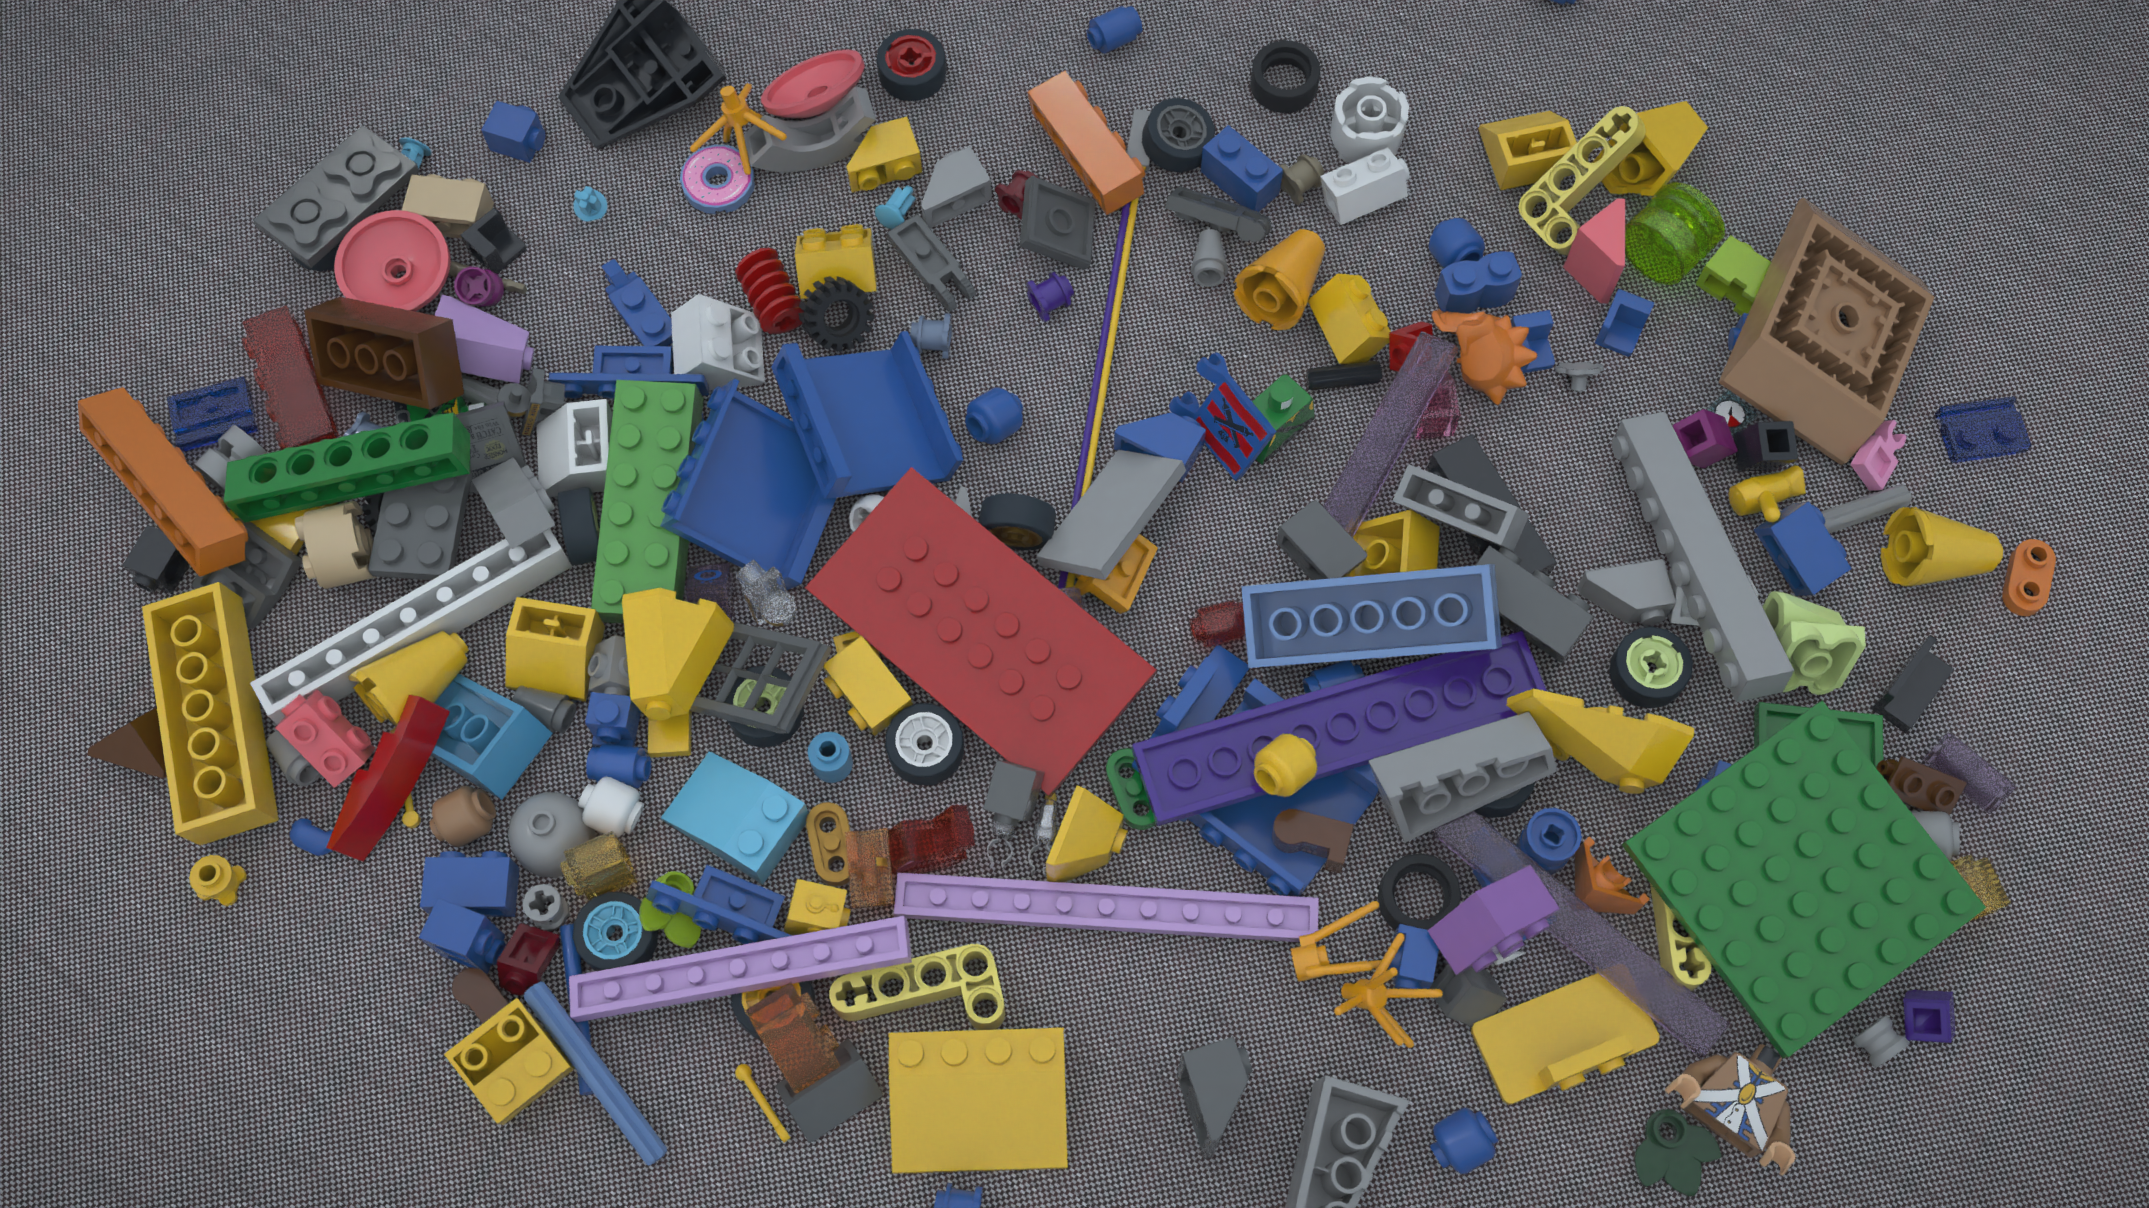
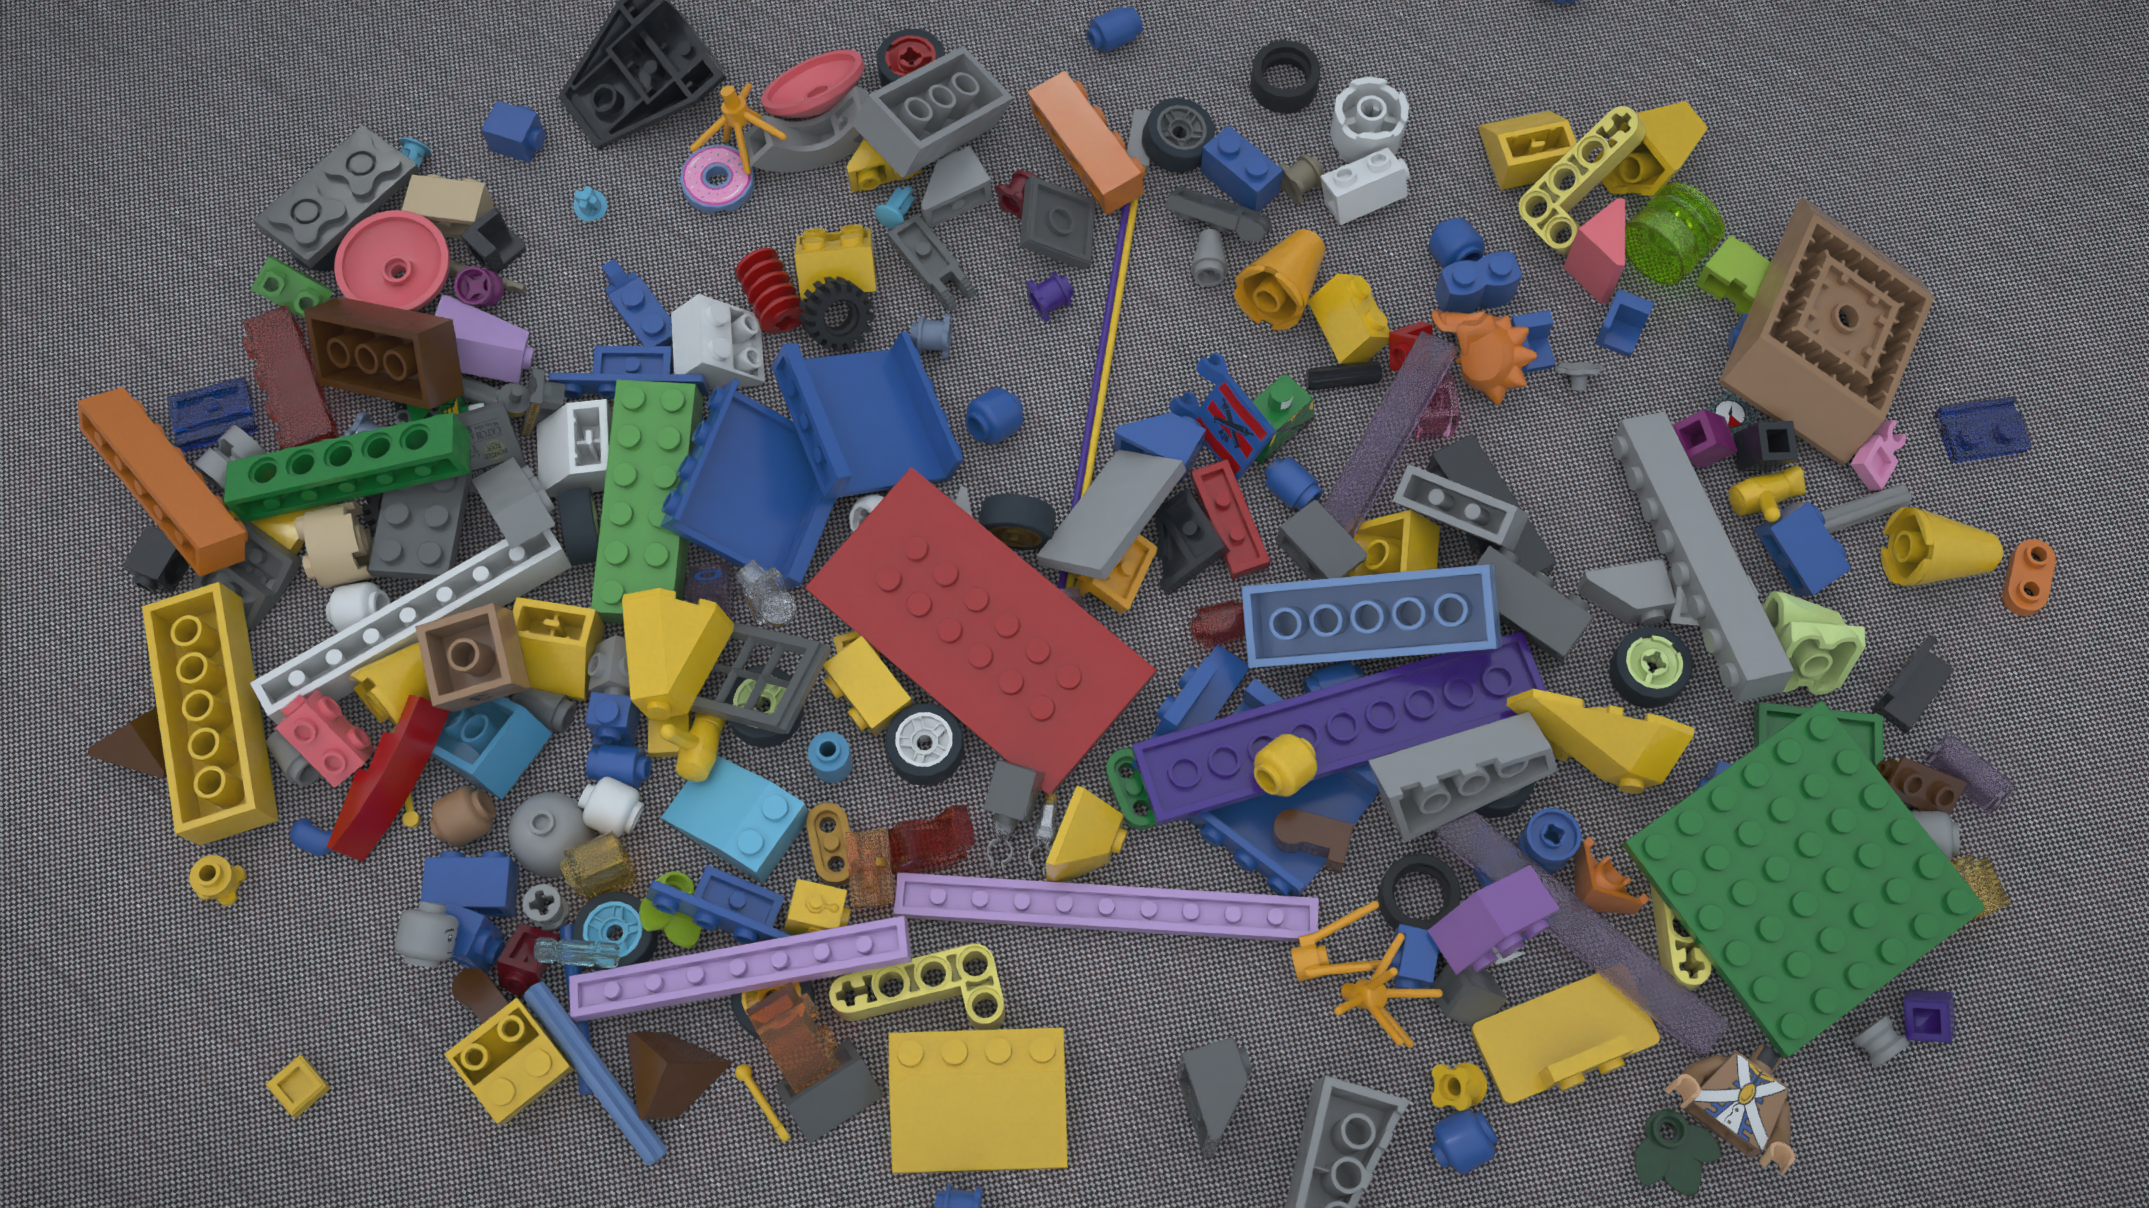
none -> bright green hips [250,255,334,320]
none -> yellow tile [265,1054,331,1118]
none -> white head [326,582,390,632]
none -> light grey head [395,901,459,968]
none -> medium nougat brick [415,603,530,712]
none -> clear light blue axle [534,937,620,968]
none -> reddish brown slope [627,1032,733,1120]
none -> yellow piece [660,712,726,782]
none -> light grey brick [852,46,1013,178]
none -> black wing [1155,487,1230,596]
none -> red plate [1190,459,1270,580]
none -> blue brick [1264,456,1324,511]
none -> yellow brick [1431,1062,1487,1111]

